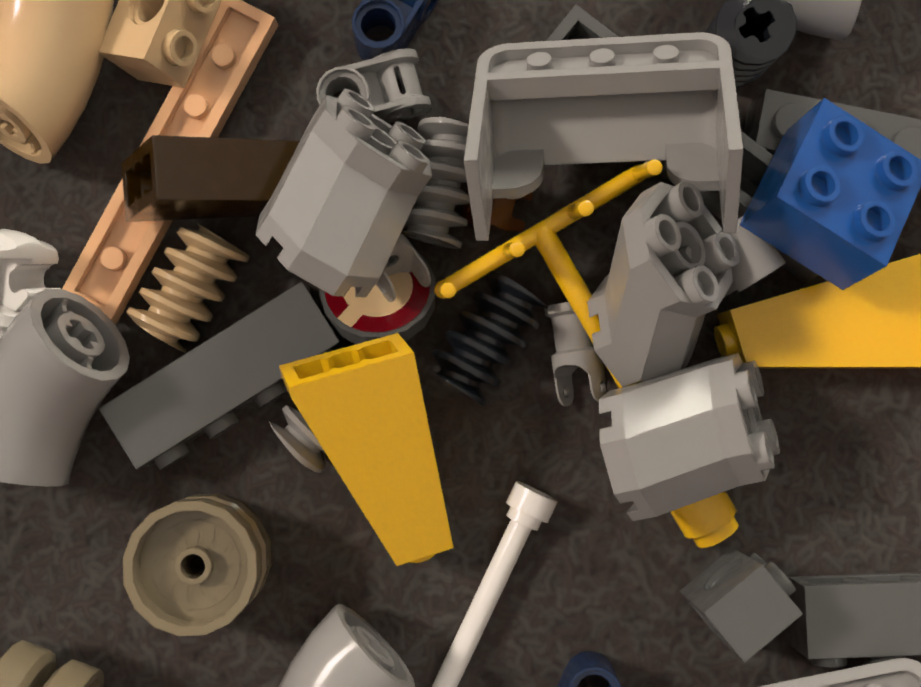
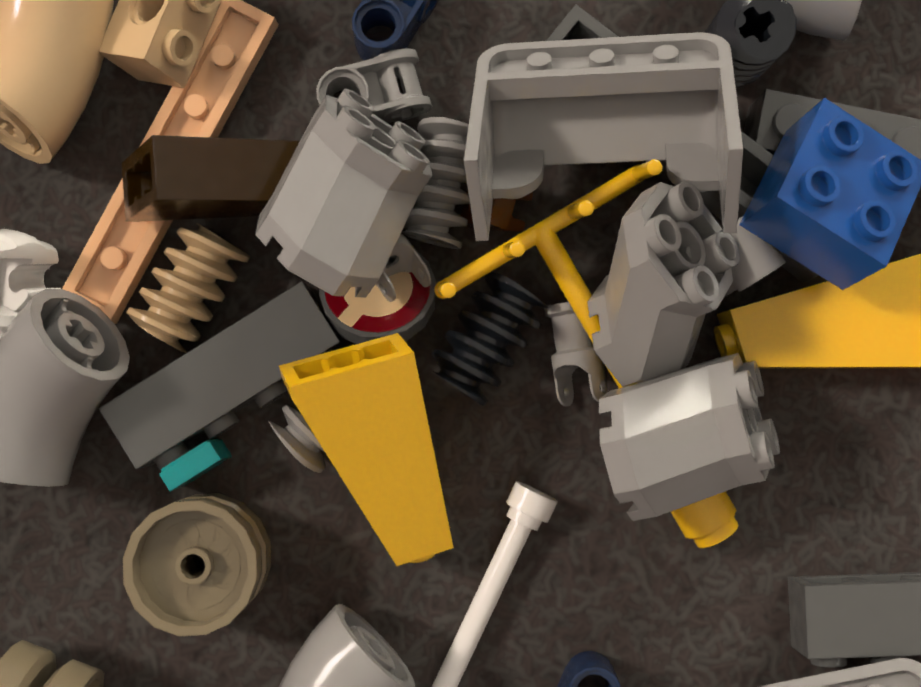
dark grey brick [679,548,803,663] -> none
none -> teal tile [159,439,232,491]

